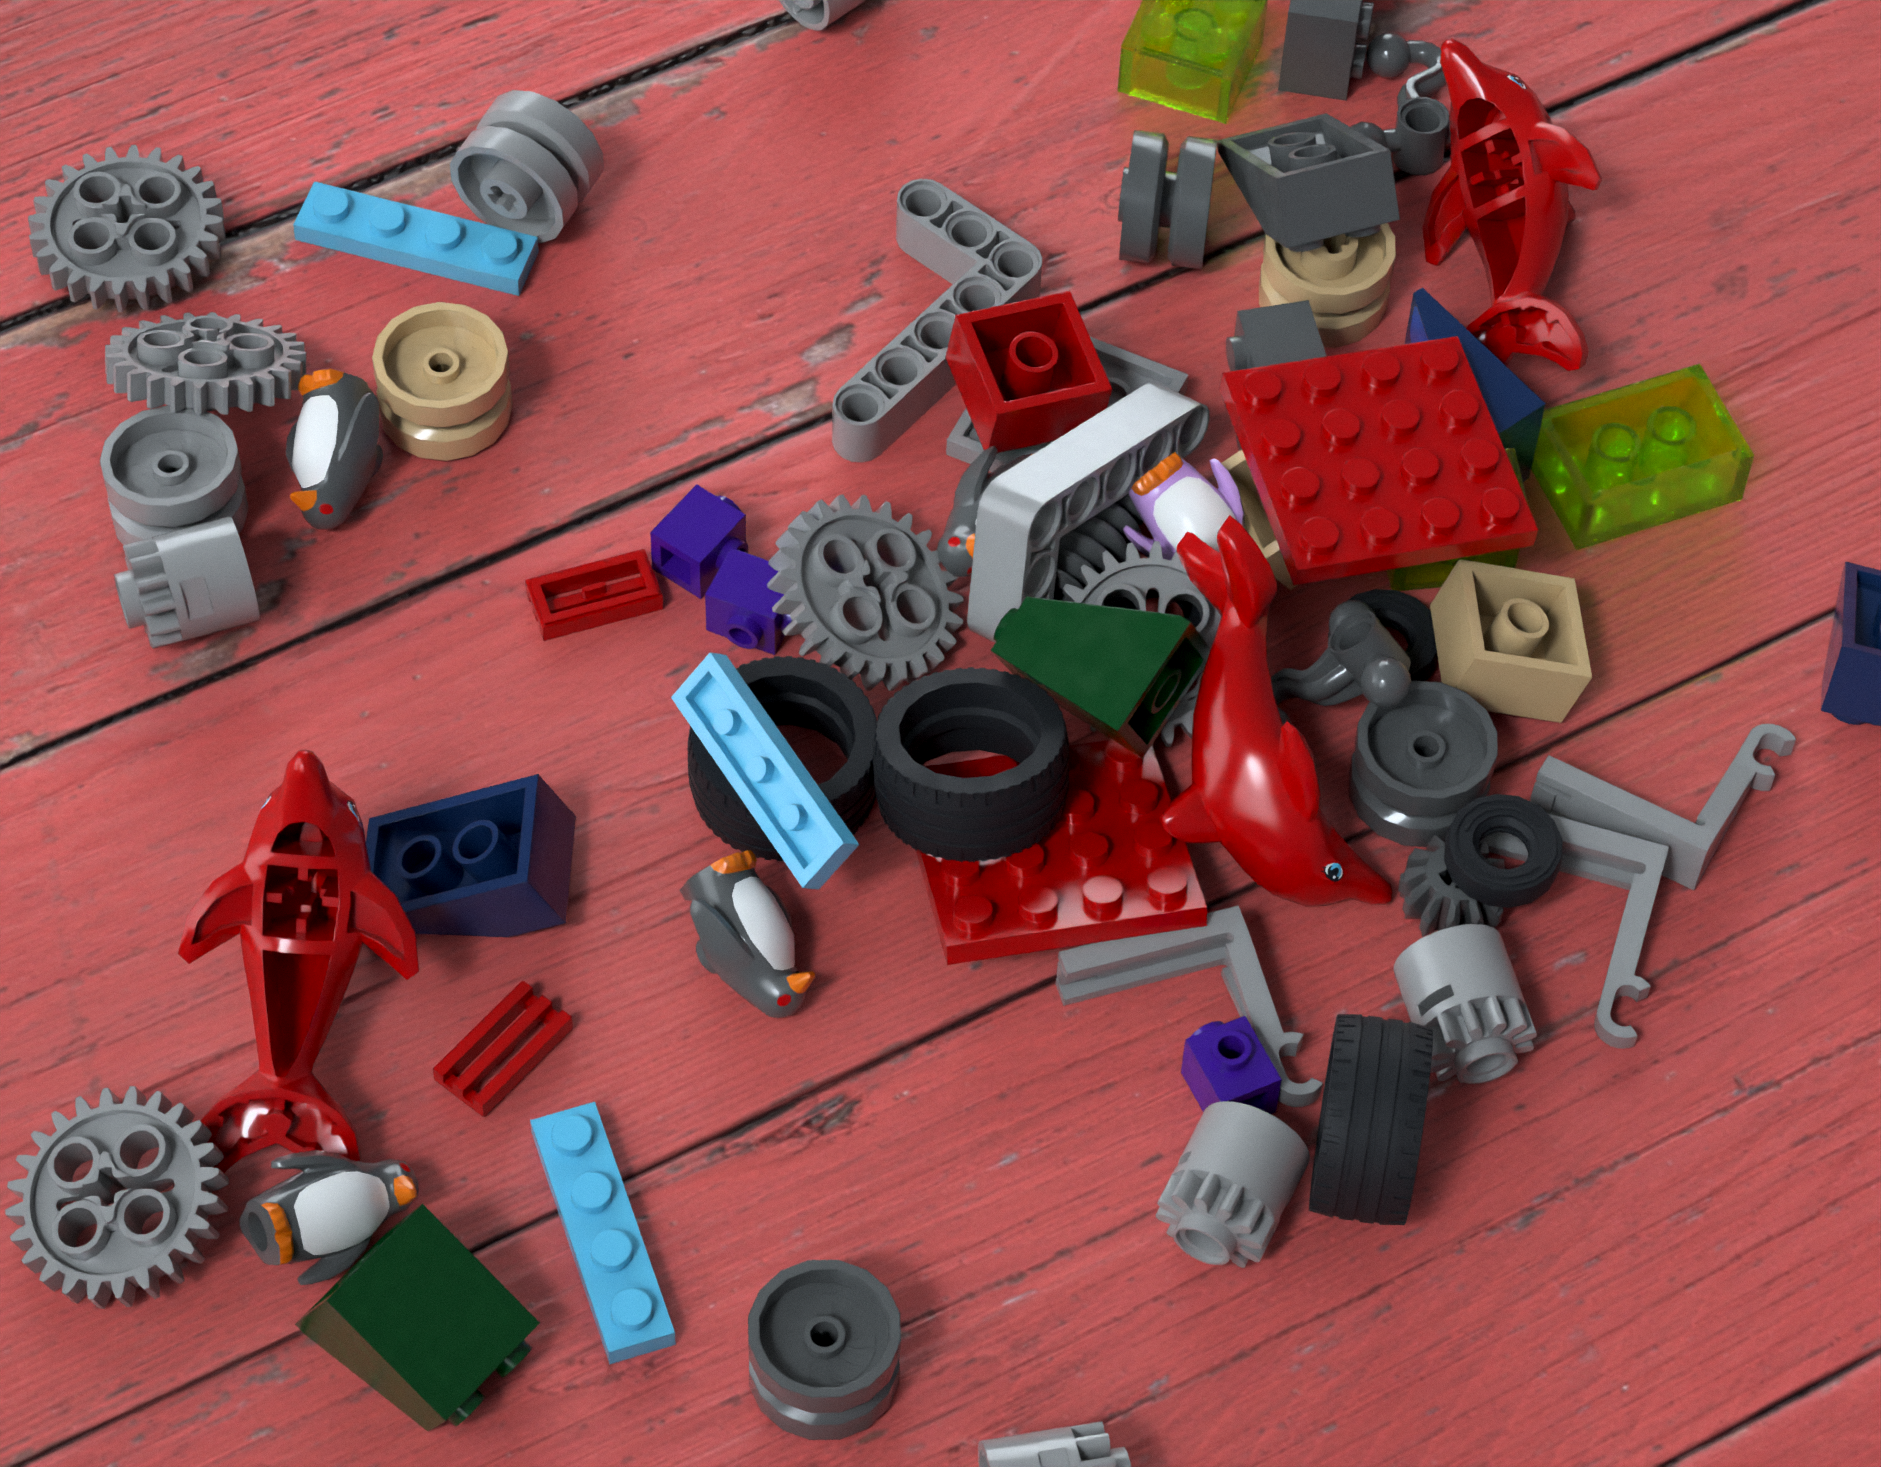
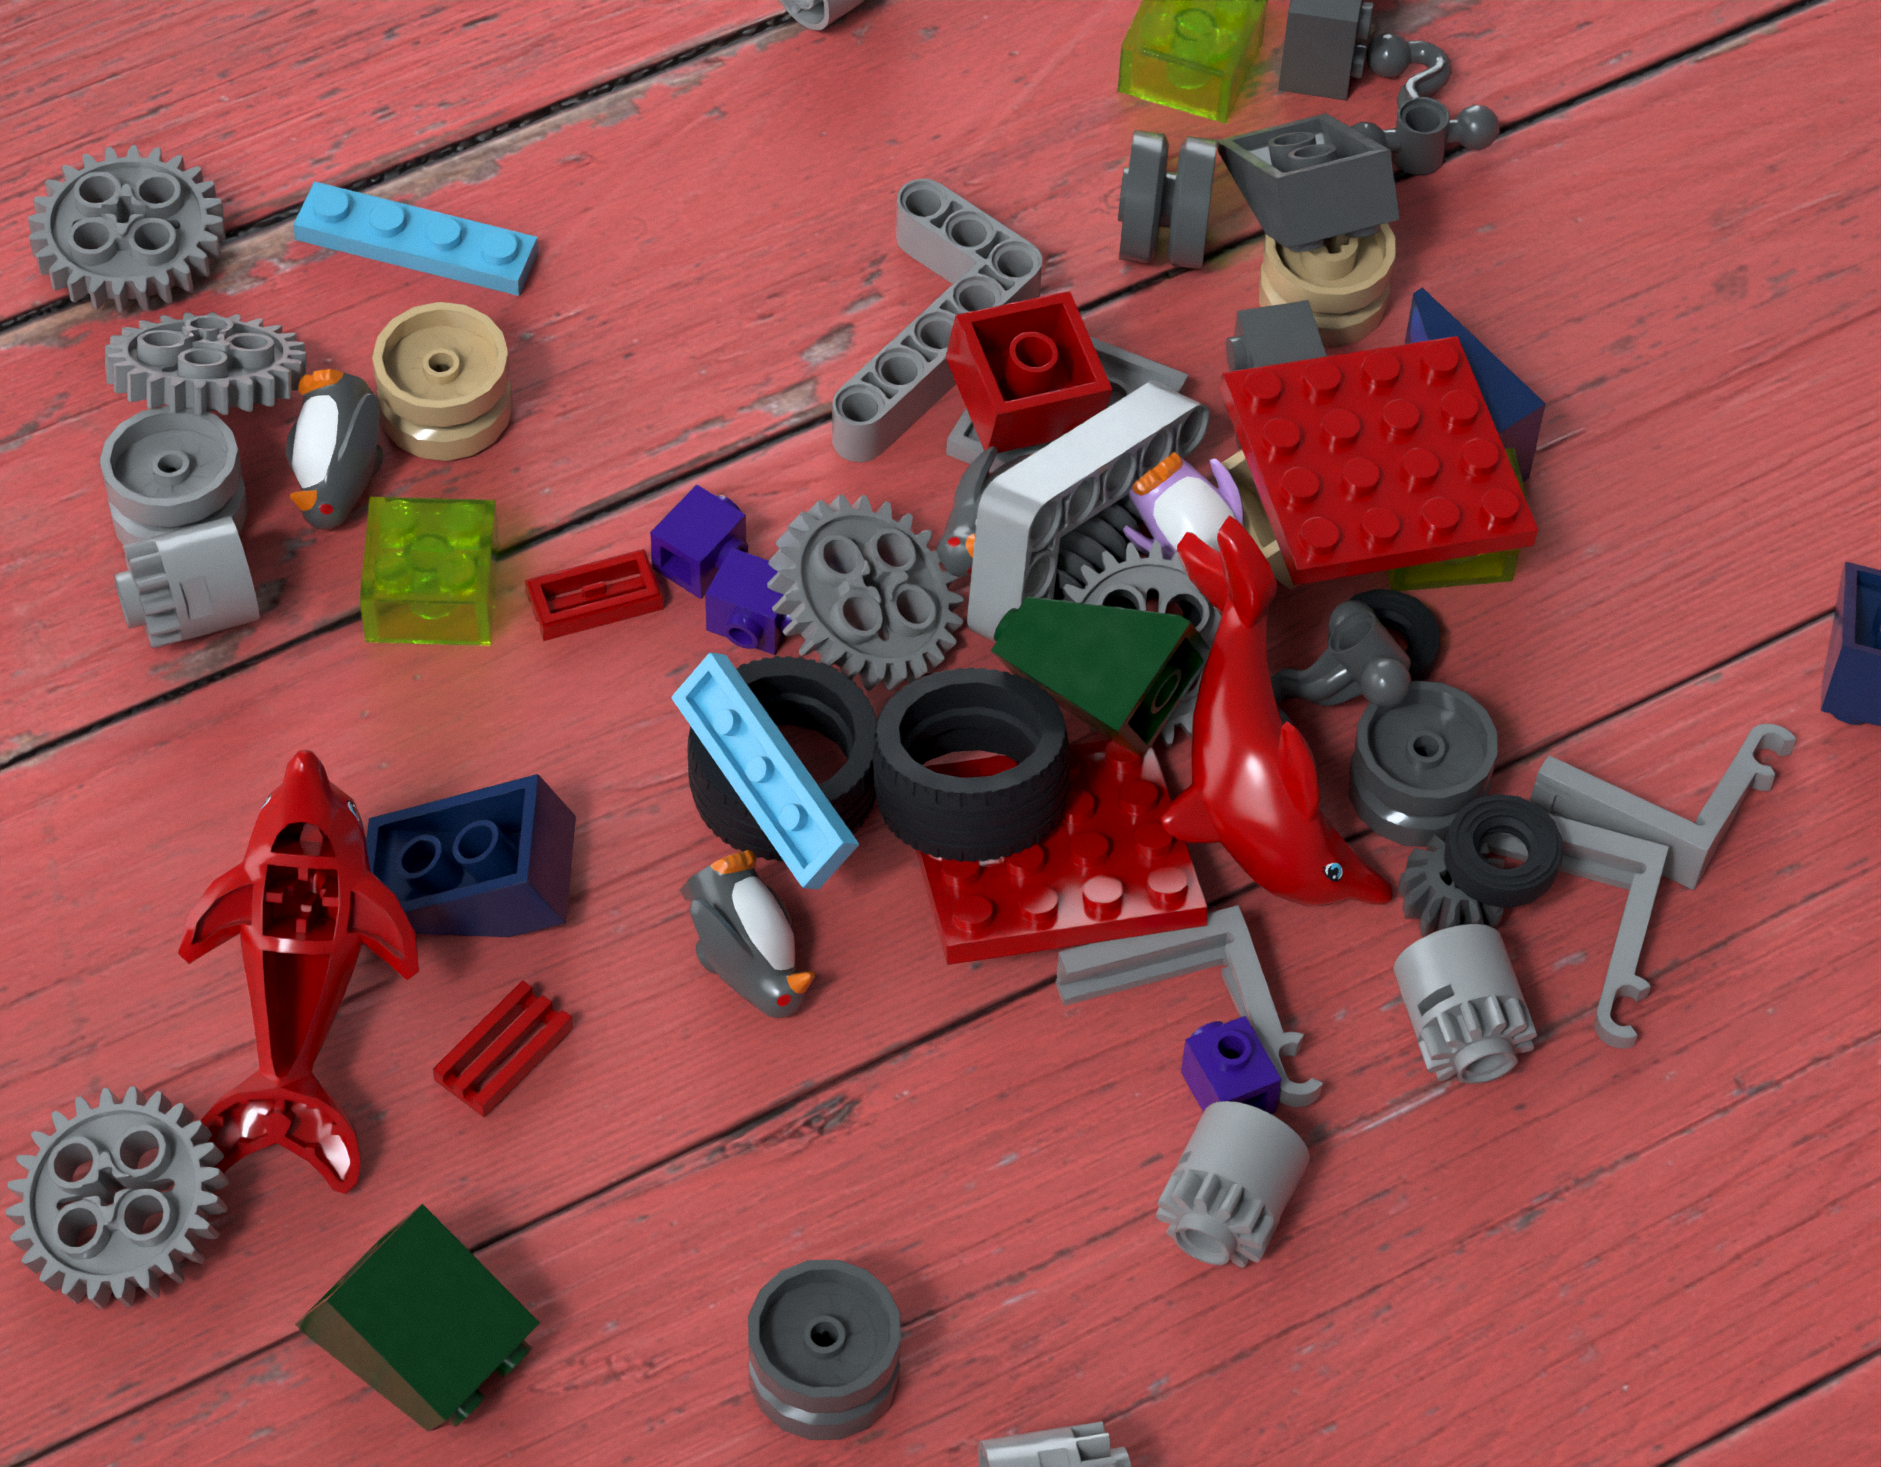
animal [239,1150,419,1285] -> none
light grey wheel [450,90,604,243] -> none
medium azure plate [530,1102,676,1365] -> none
black tyre [1309,1014,1433,1225] -> none
red animal [1422,38,1602,371] -> none
tan brick [1430,559,1592,723] -> none
clear neon green brick [1531,364,1755,550] -> none
none -> clear neon green brick [360,497,499,646]

